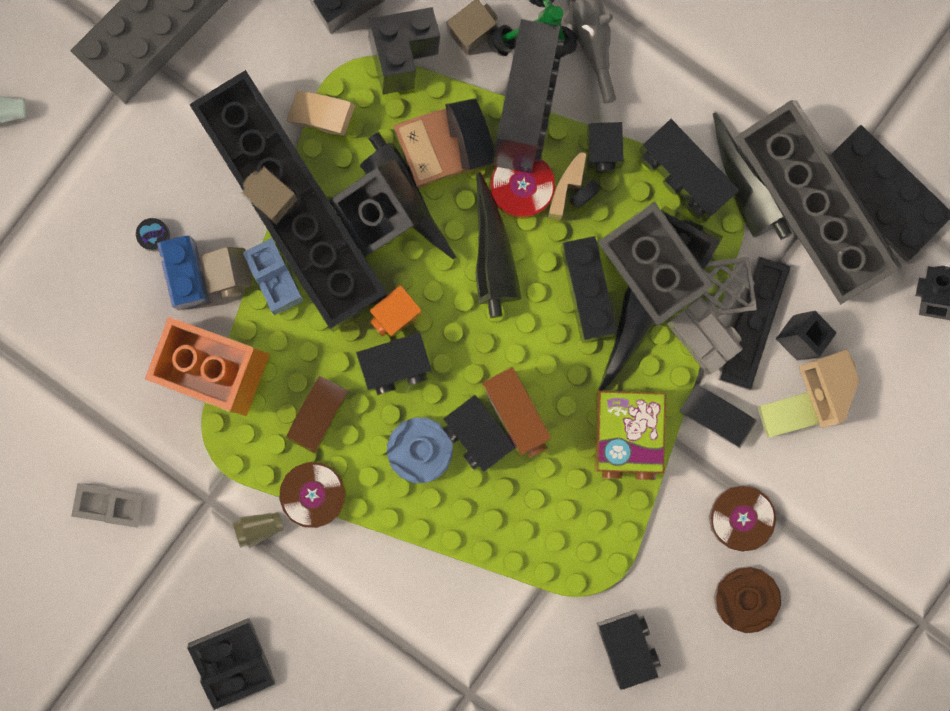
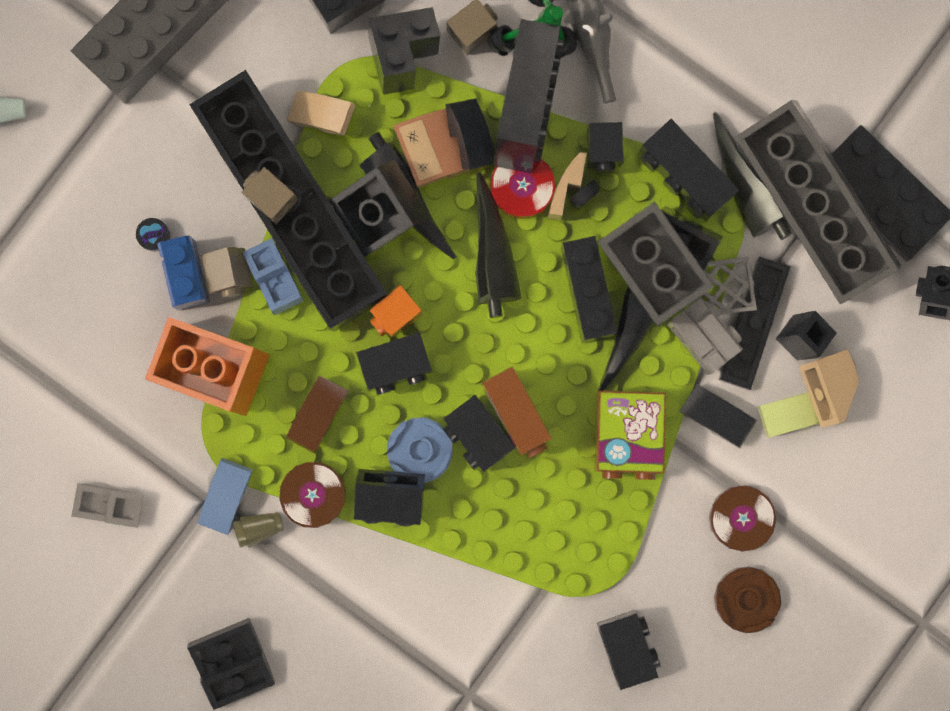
none -> medium blue slope [197,458,253,535]
none -> black brick [354,469,425,527]

